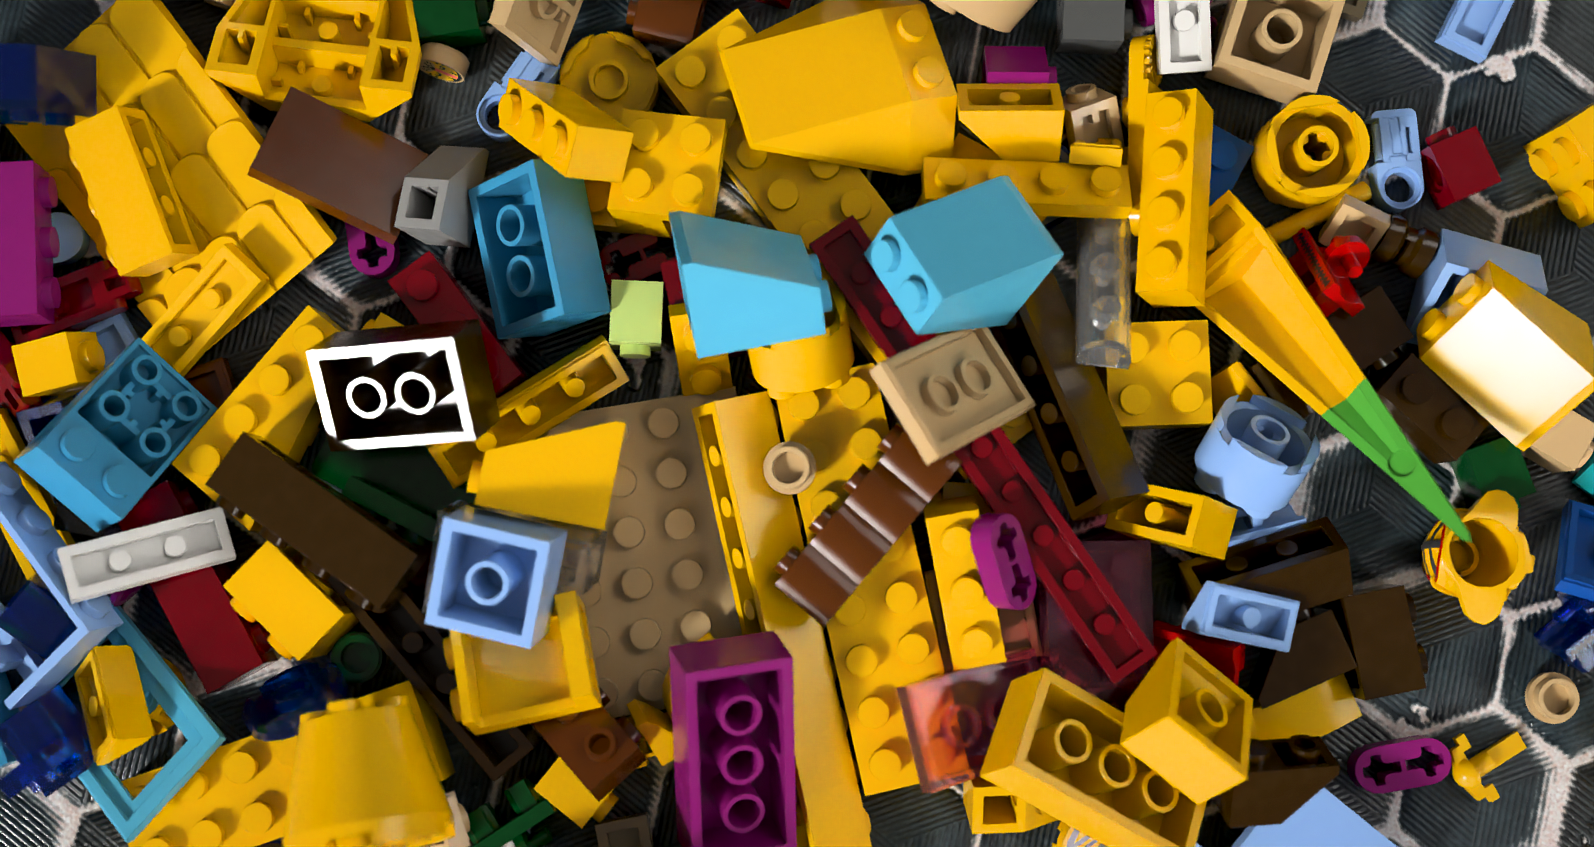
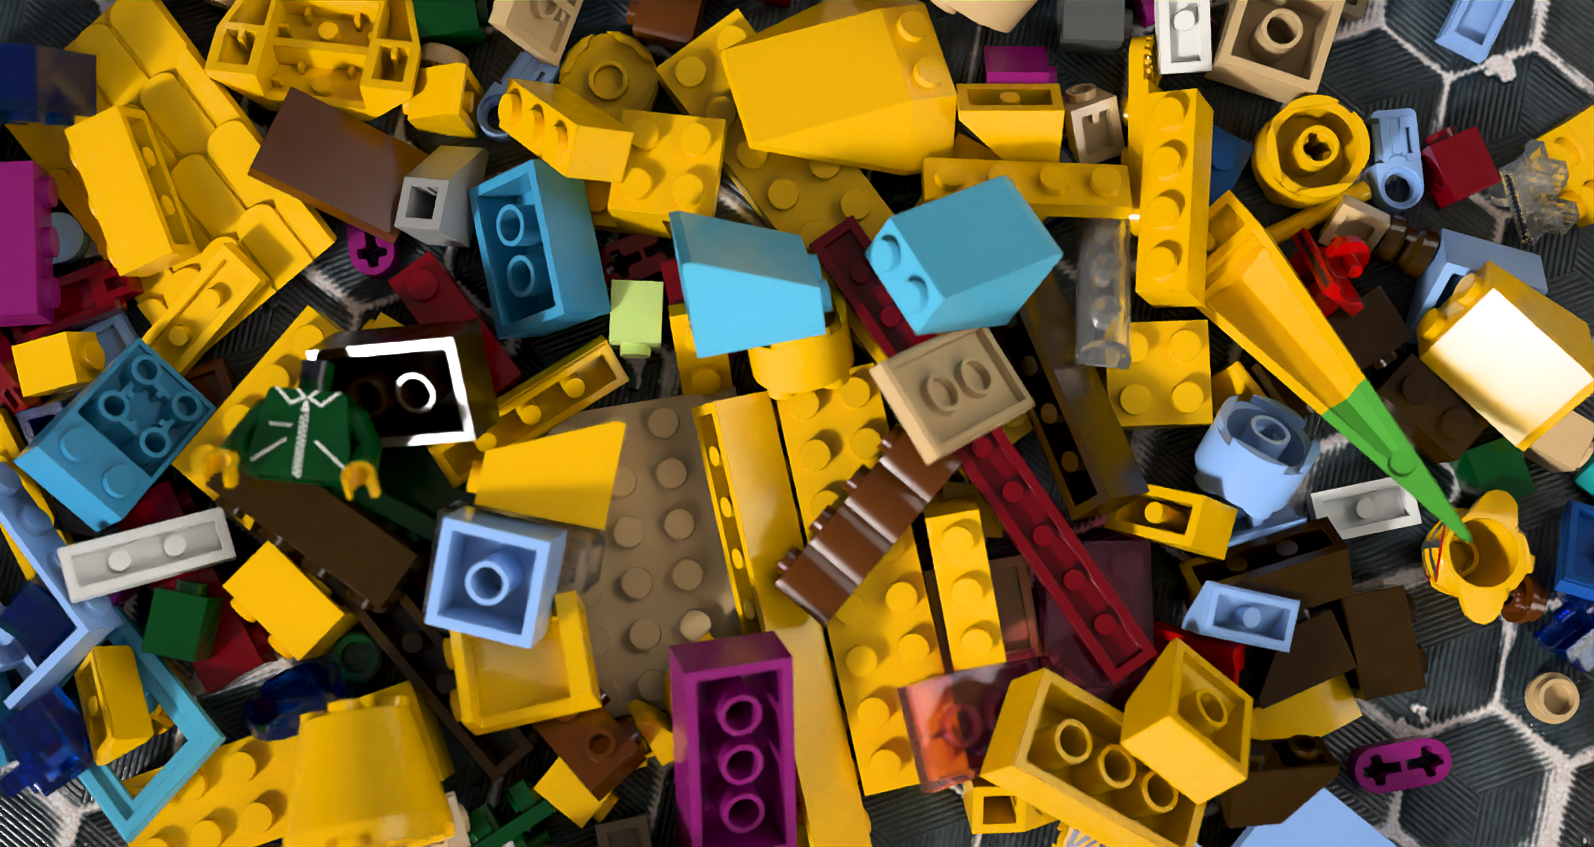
tan plate [763,442,817,495] -> none
magenta beam [970,513,1037,610] -> none
yellow tile [1069,138,1123,167] -> none
yellow piece [1449,731,1527,802] -> none
none -> dark green brick [141,579,225,662]
none -> dark green torso [201,359,382,500]
none -> yellow slope [403,62,484,139]
none -> white plate [1305,477,1422,540]
none -> clear hips [1488,139,1580,245]
none -> reddish brown plate [1501,574,1547,624]

